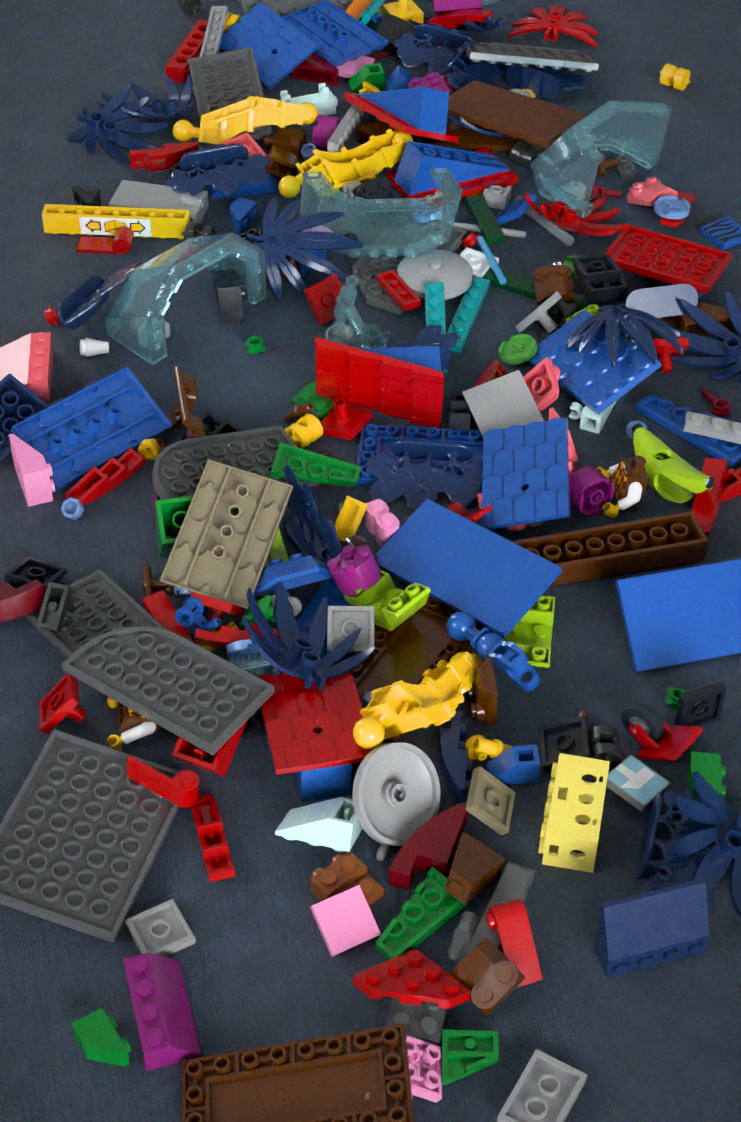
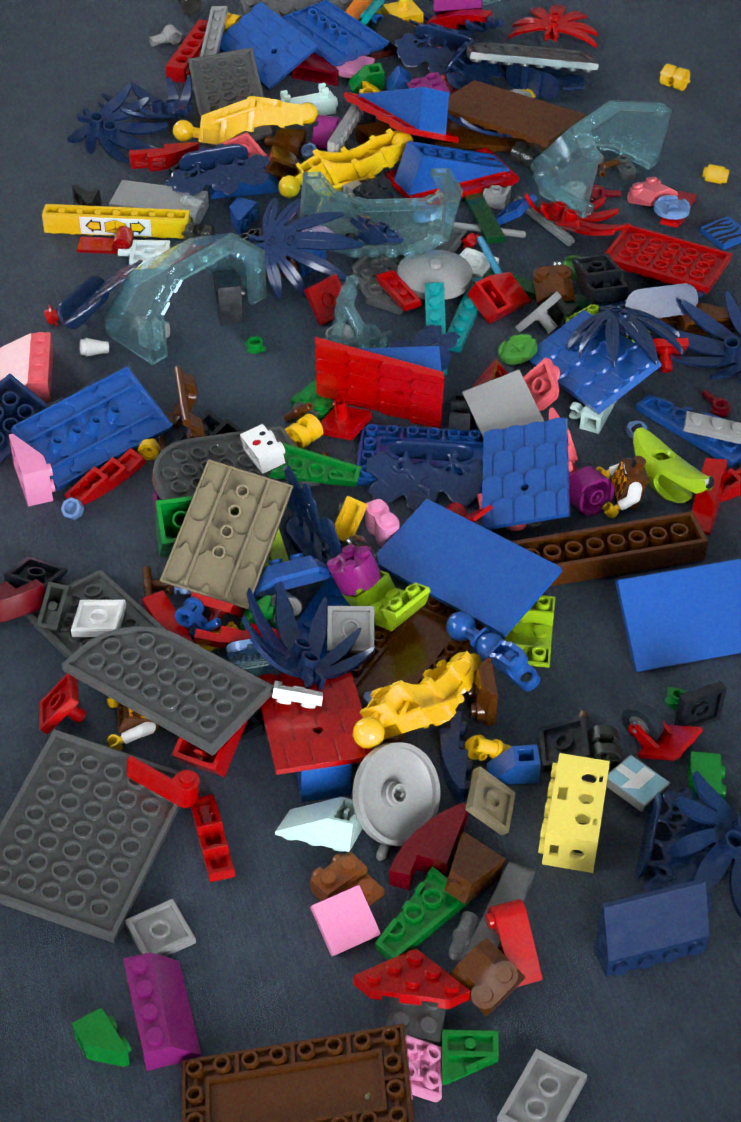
none -> white plate [71,600,126,637]
none -> white plate [118,240,182,269]
none -> light grey pin [149,24,182,47]
none -> white brick [240,424,286,474]
none -> white wing [272,681,323,709]
none -> dark blue slope [350,214,404,245]
none -> red slope [467,272,532,325]
none -> yellow brick [702,164,729,184]

